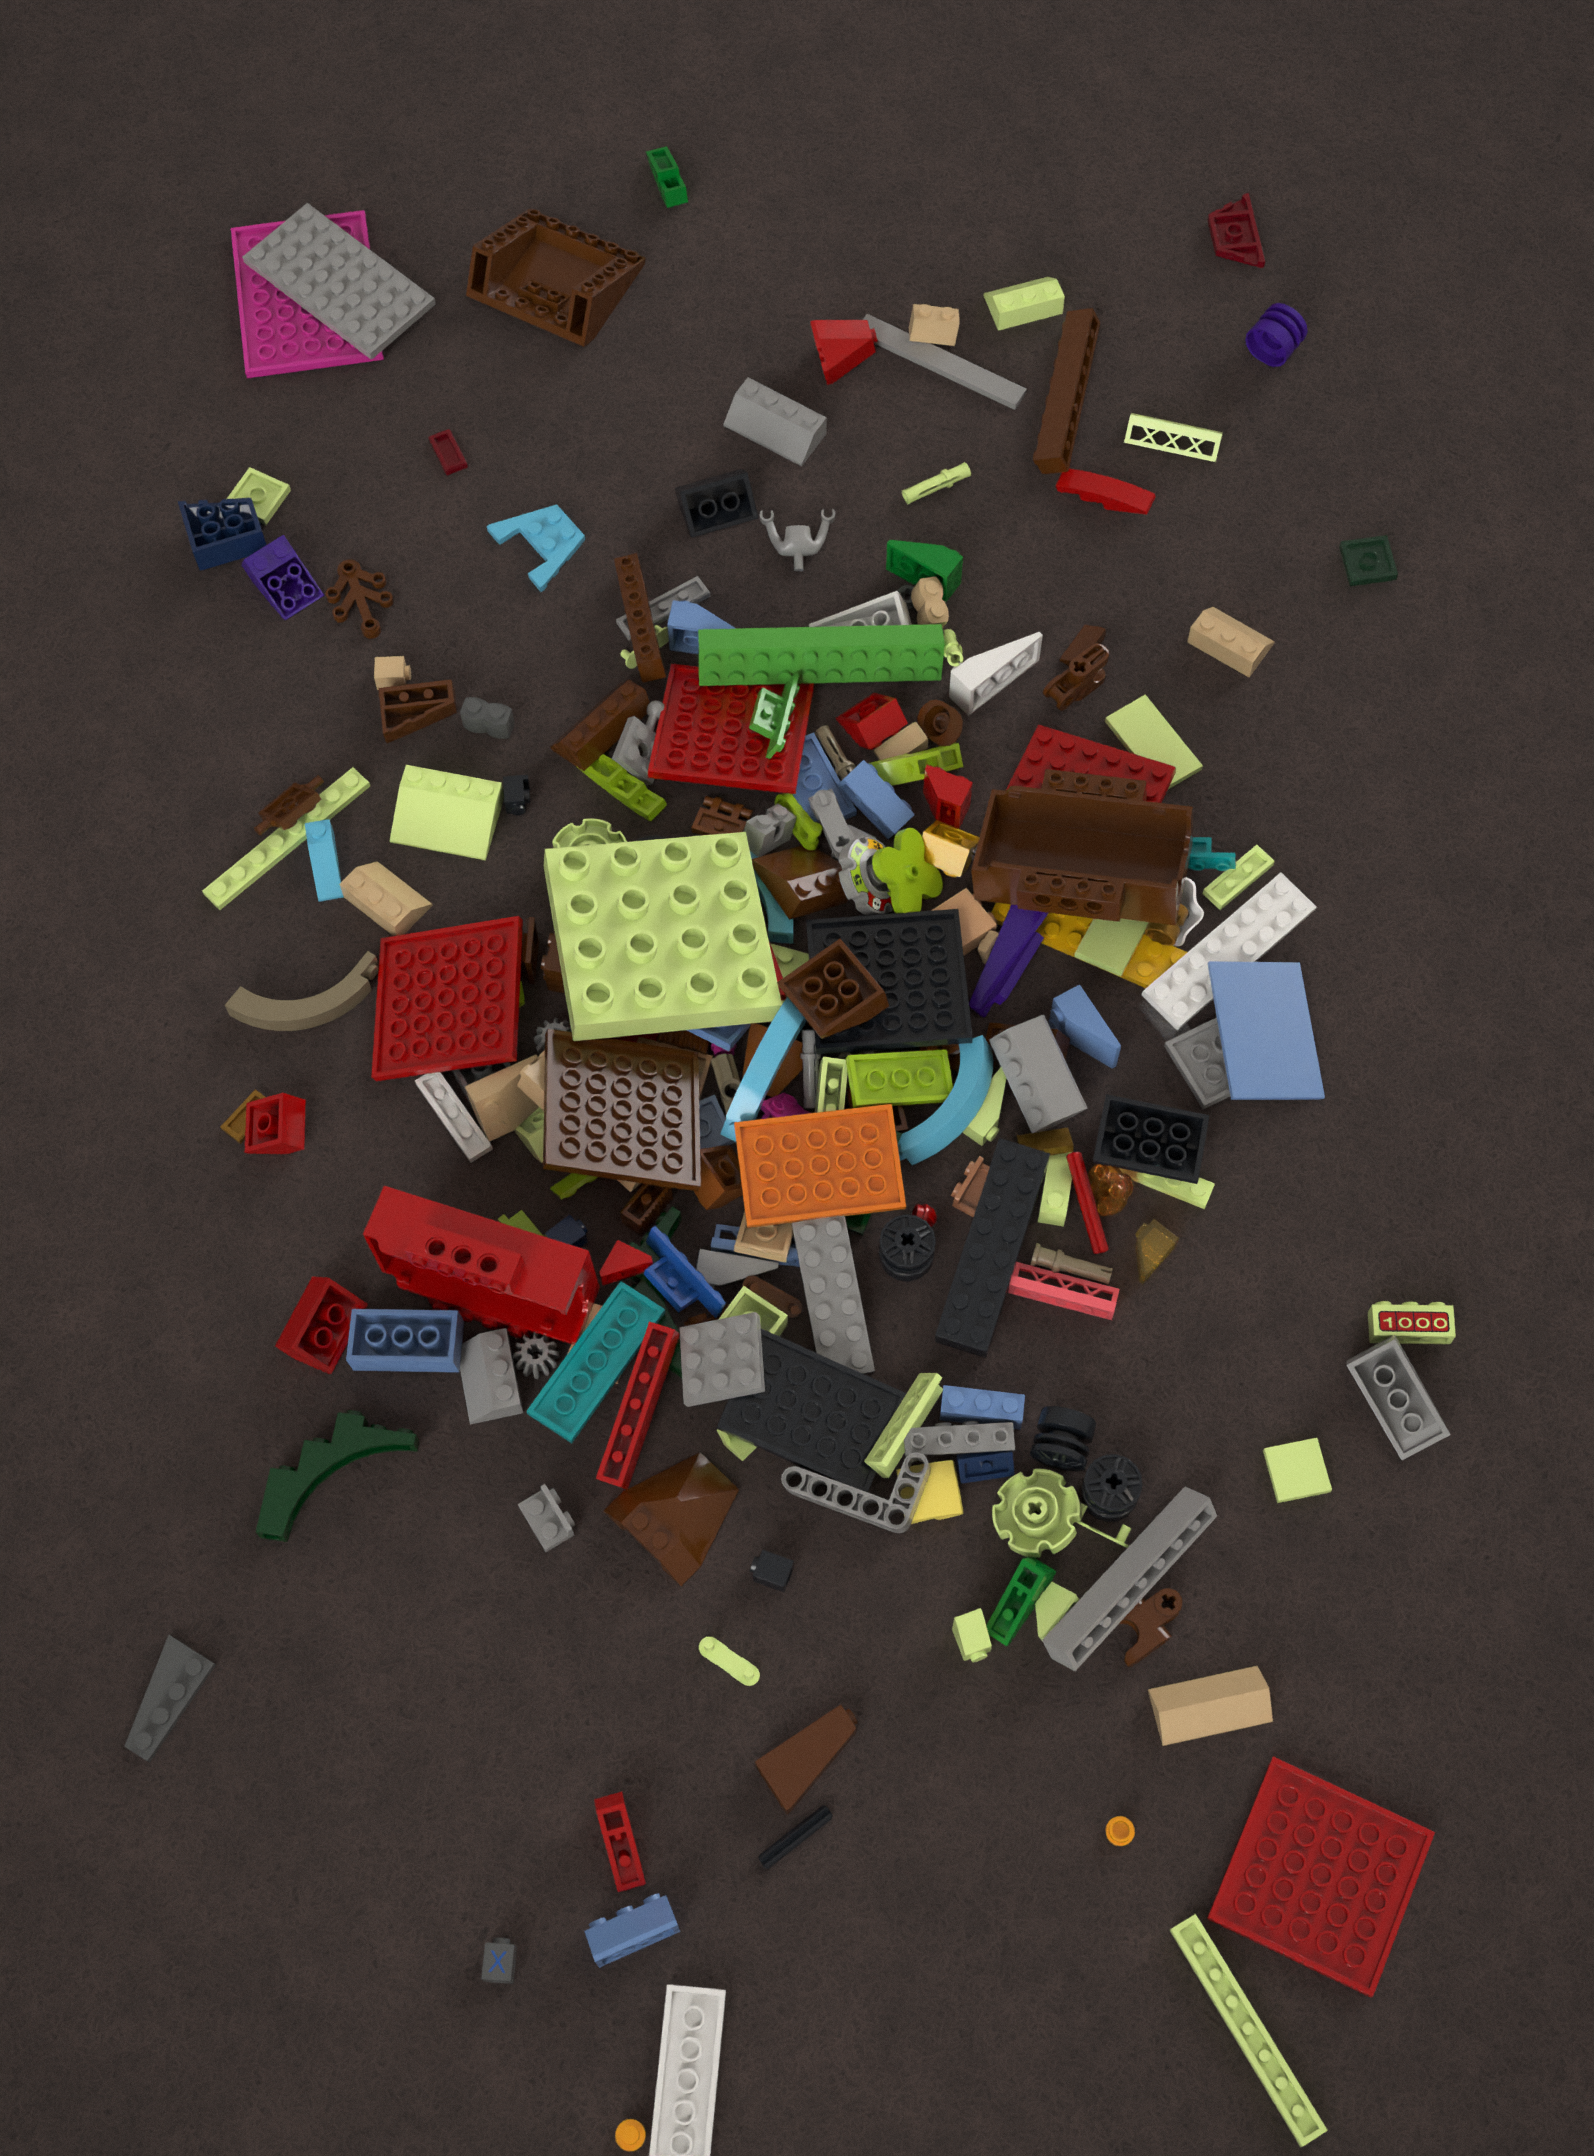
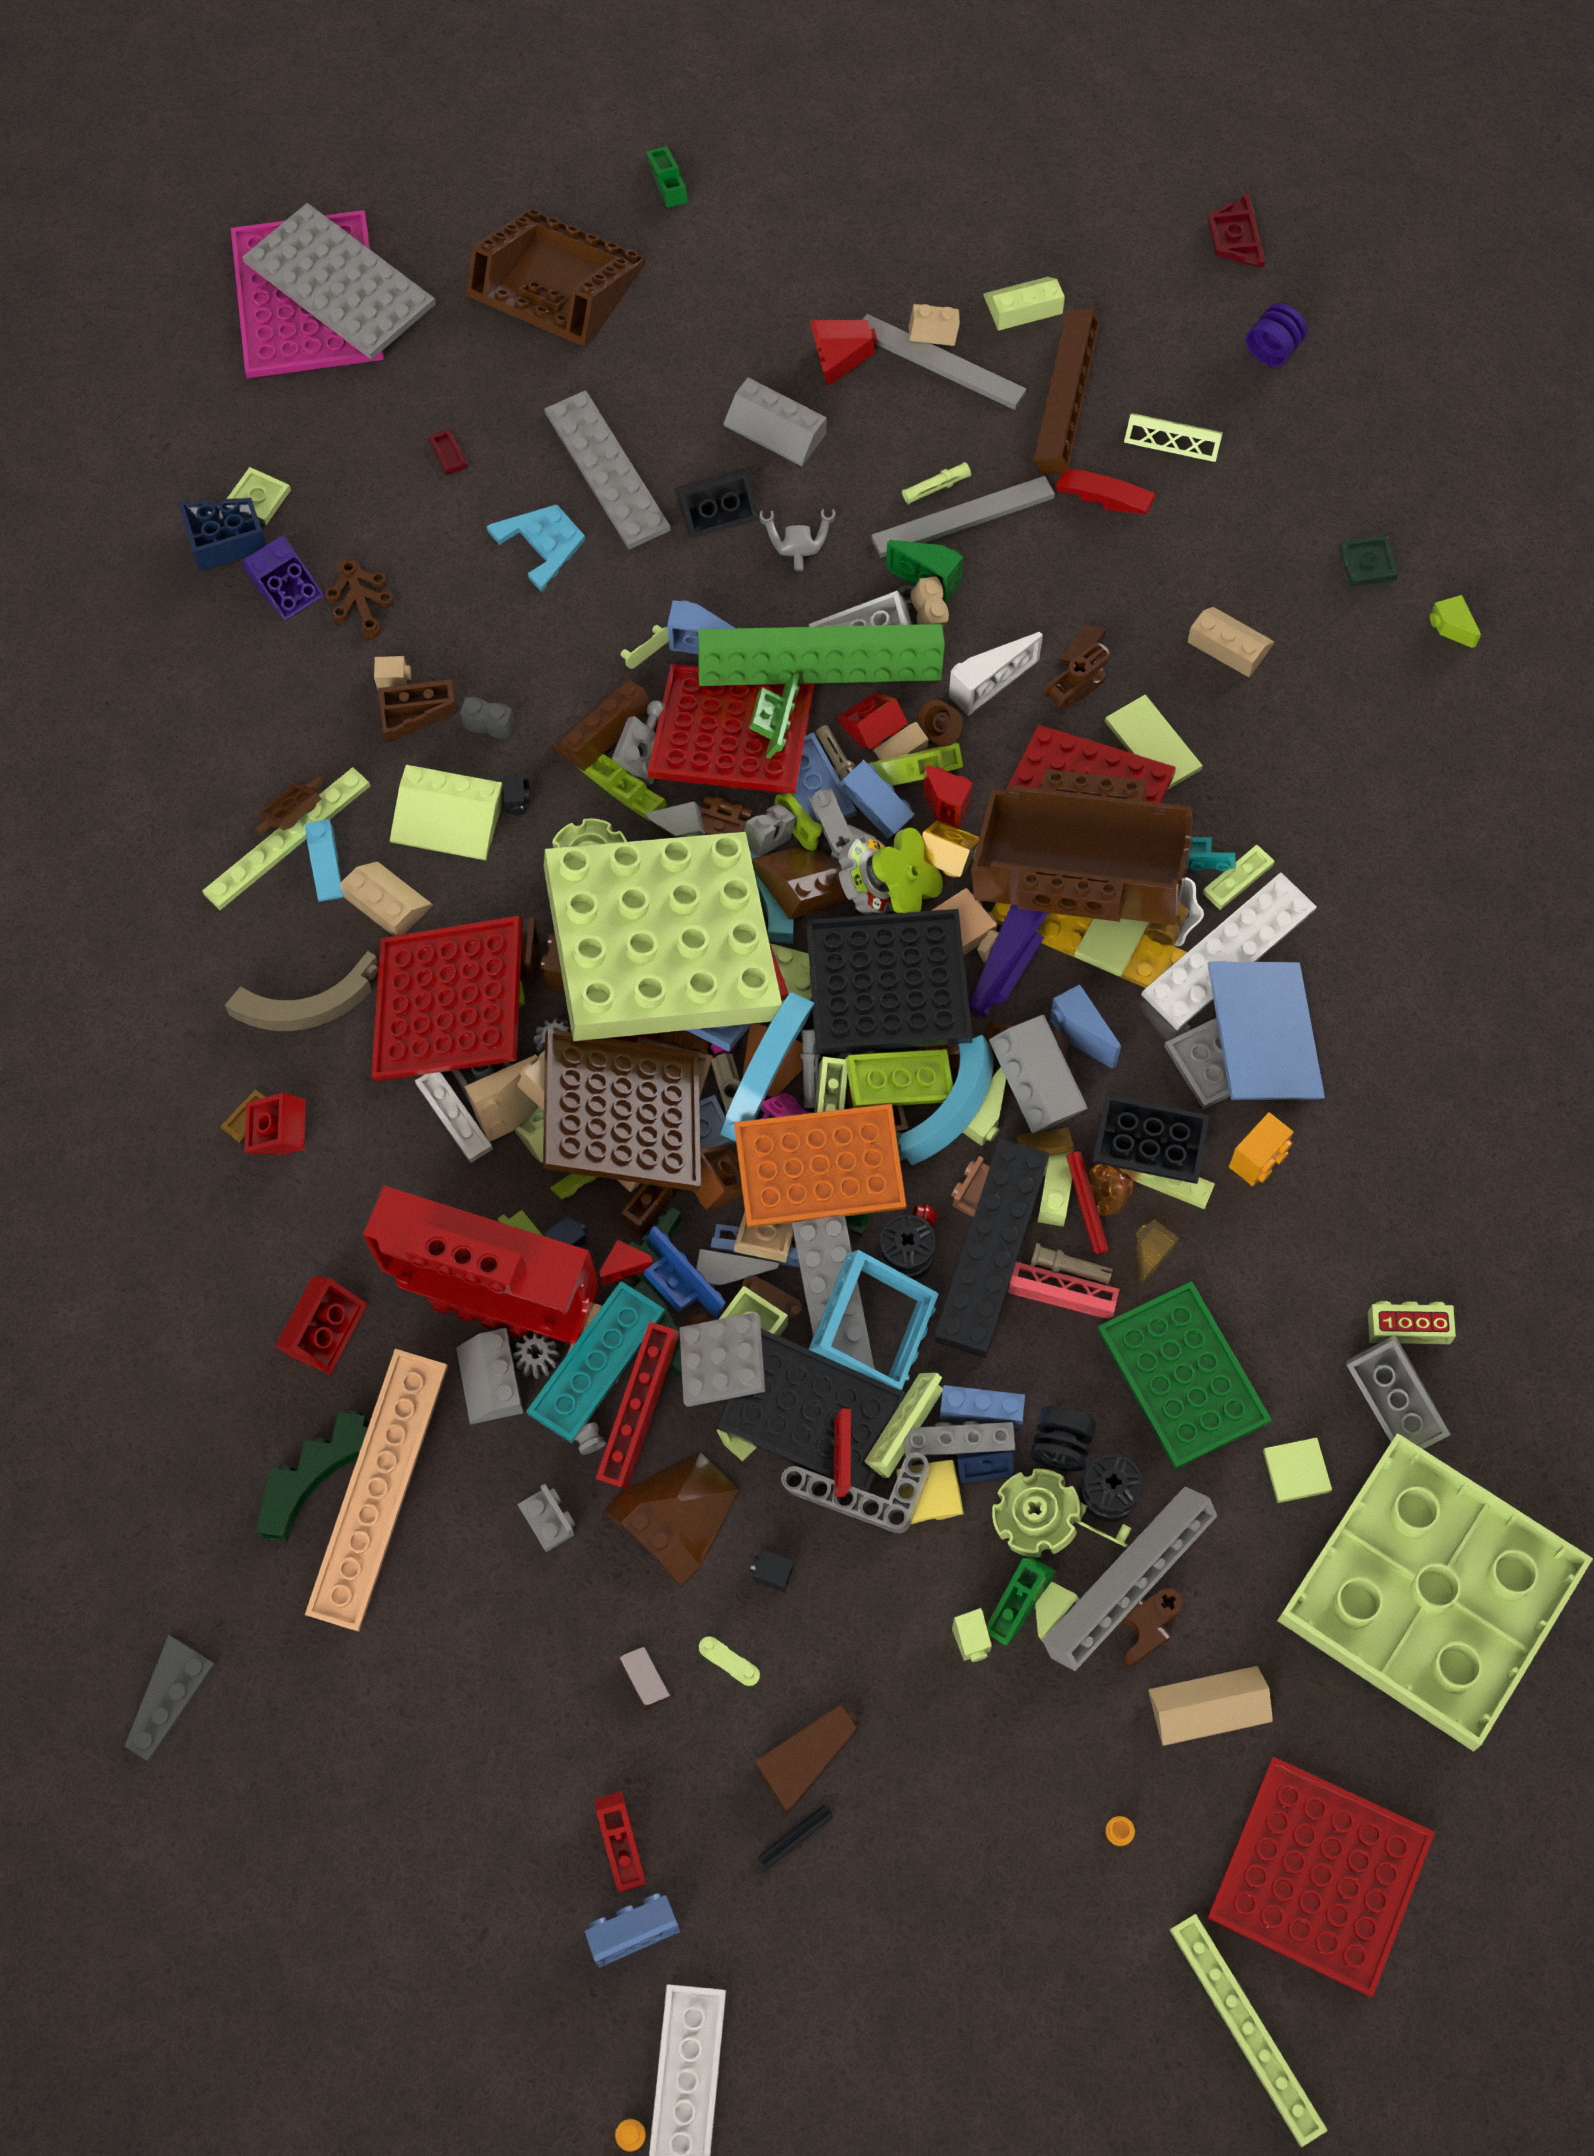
medium blue brick [346,1309,464,1372] -> none
dark grey brick [481,1938,517,1984] -> none
reddish brown brick [614,553,666,683] -> none
light grey tile [616,576,710,640] -> none
reddish brown slope [777,939,889,1039] -> none
yellowish green pin [943,629,963,667] -> none
none -> light nougat plate [305,1349,448,1632]
none -> light grey plate [544,390,671,549]
none -> light grey wheel [575,1422,606,1455]
none -> slope [618,1647,670,1710]
none -> light grey slope [646,801,705,838]
none -> medium azure window [809,1250,939,1390]
none -> red tile [834,1408,851,1497]
none -> light grey tile [872,476,1054,558]
none -> green plate [1097,1281,1272,1470]
none -> light orange brick [1229,1112,1293,1186]
none -> yellowish green plate [1277,1433,1593,1751]
none -> lime slope [1430,595,1481,648]

